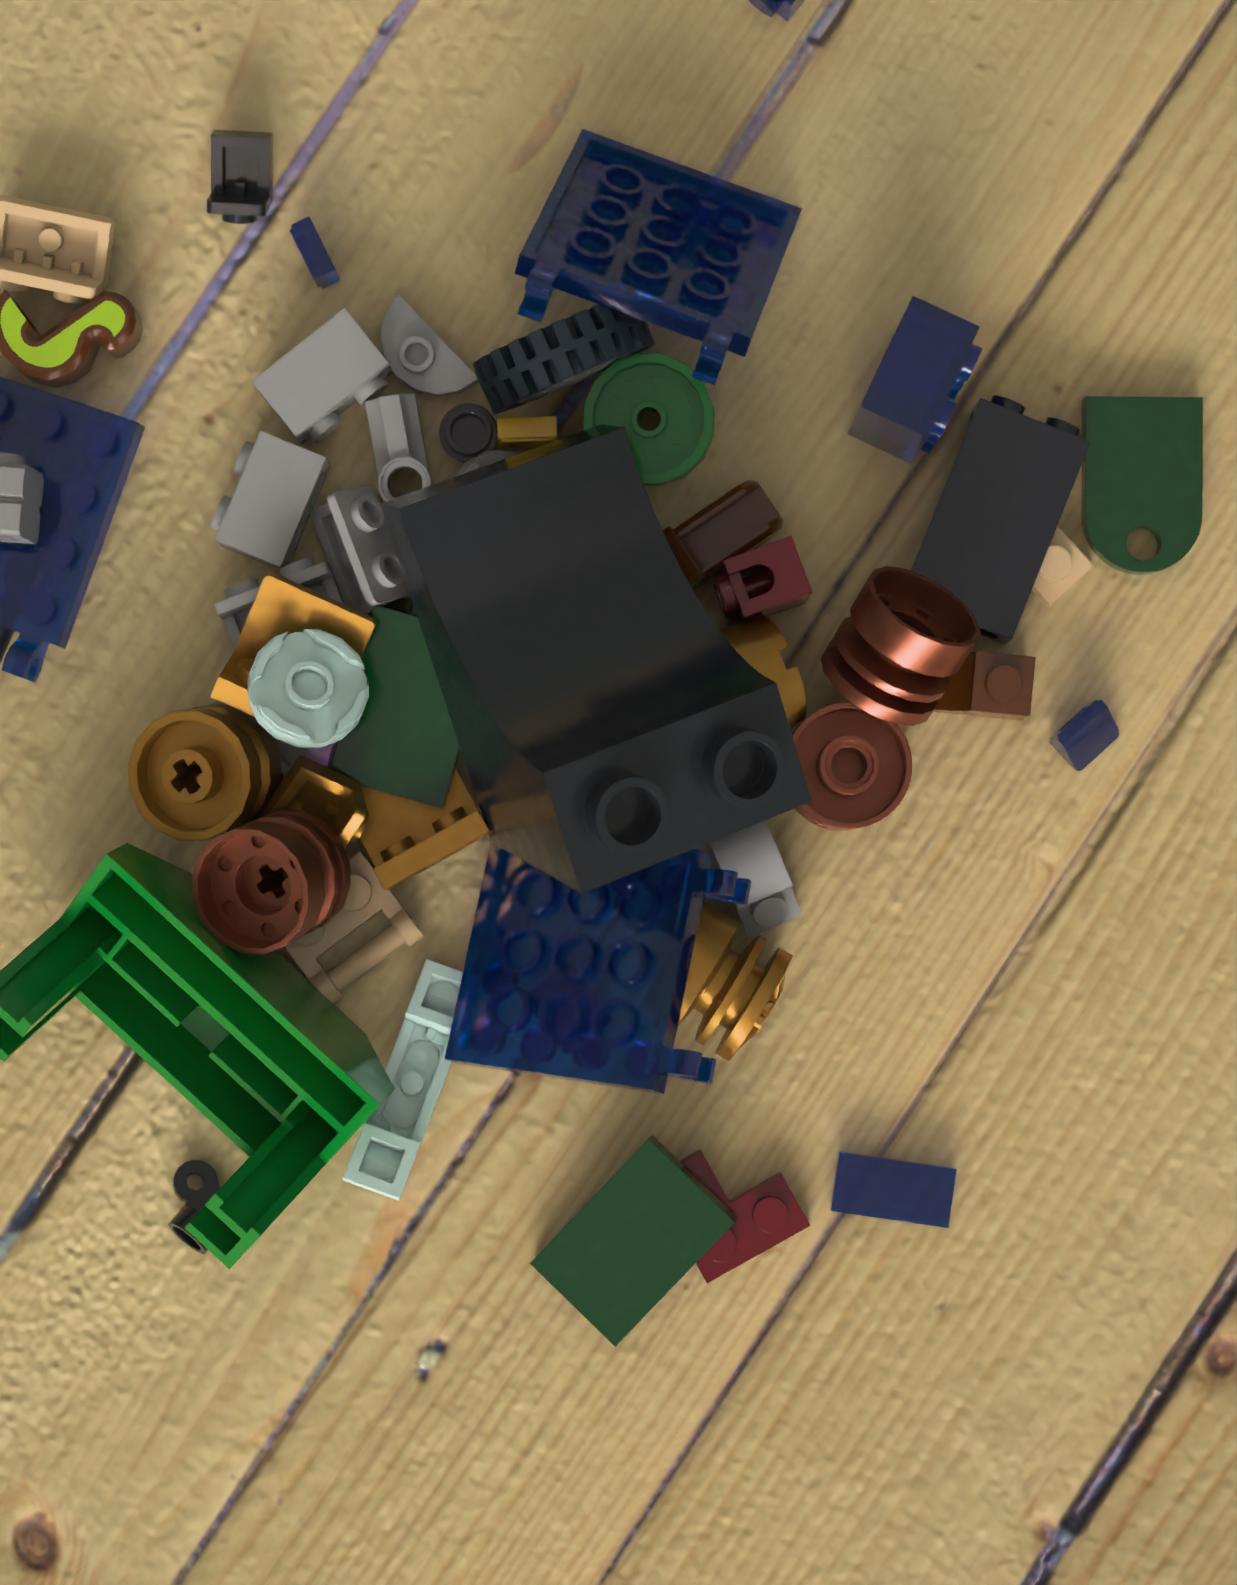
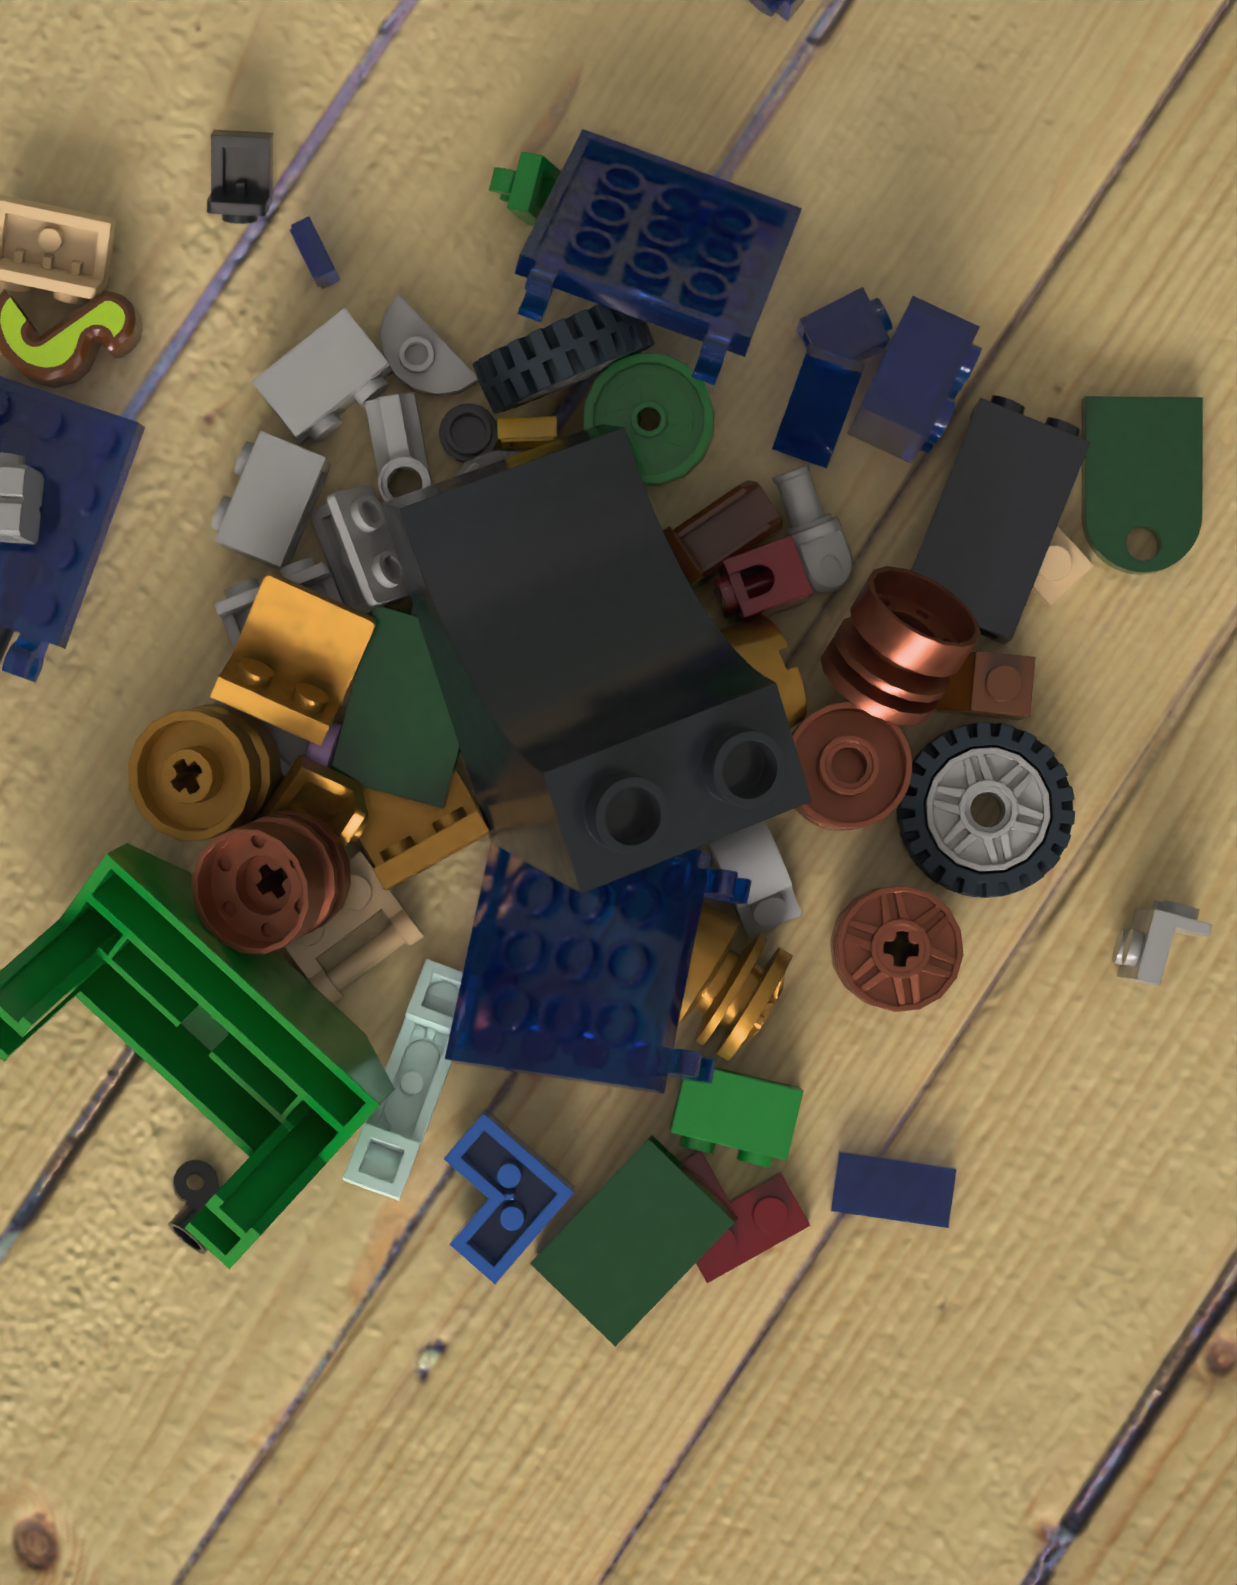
light aqua tile [247,629,369,748] -> none
clear blue slope [1049,699,1119,771] -> none
none -> blue brick [444,1109,575,1284]
none -> green tile [489,152,563,229]
none -> green brick [669,1060,804,1167]
none -> clear blue tile [772,343,866,469]
none -> light grey arm [772,465,854,594]
none -> clear blue brick [796,287,893,381]
none -> copper wheel [830,885,964,1012]
none -> wheel [896,722,1075,898]
none -> light grey bracket [1112,900,1213,986]

